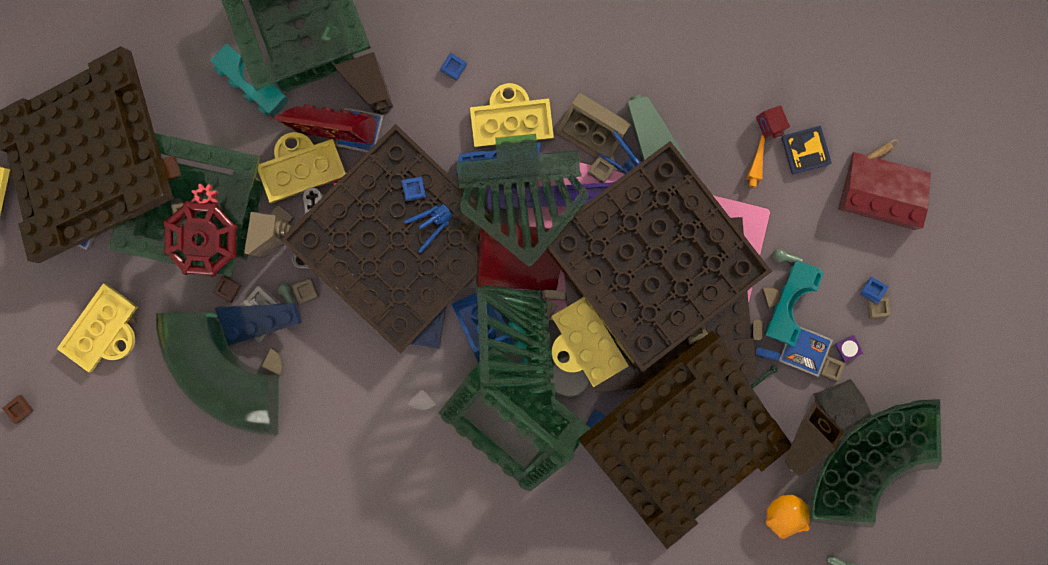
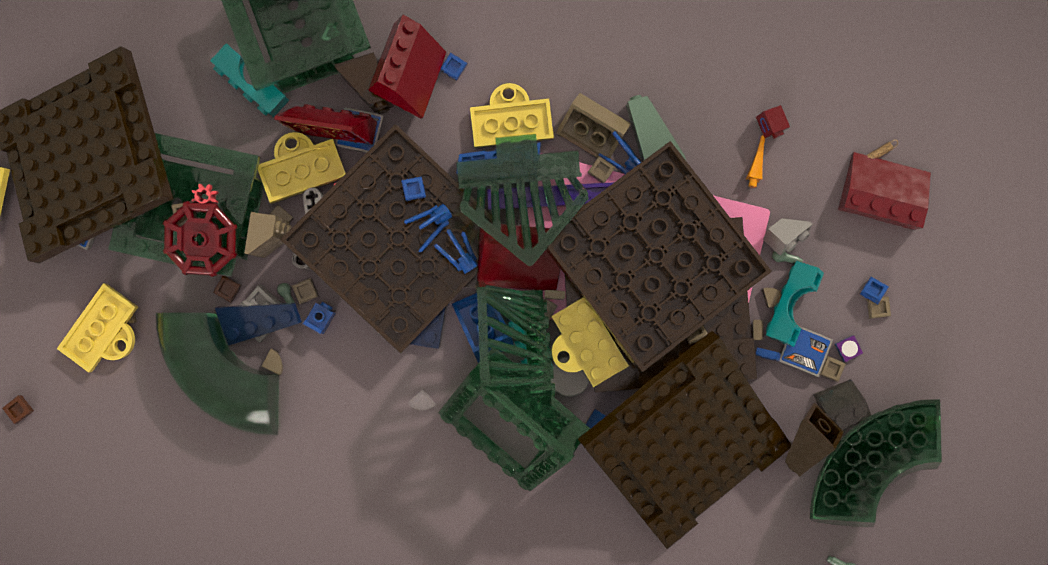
reddish brown tile [162,156,182,181] -> none
clear green hinge [750,365,778,389] -> none
light orange helmet [765,495,812,539] -> none
tile [781,125,832,175] -> none
none -> blue brick [303,301,336,334]
none -> dark red slope [368,14,446,119]
none -> blue plant [434,229,478,274]
none -> light grey slope [763,218,813,255]

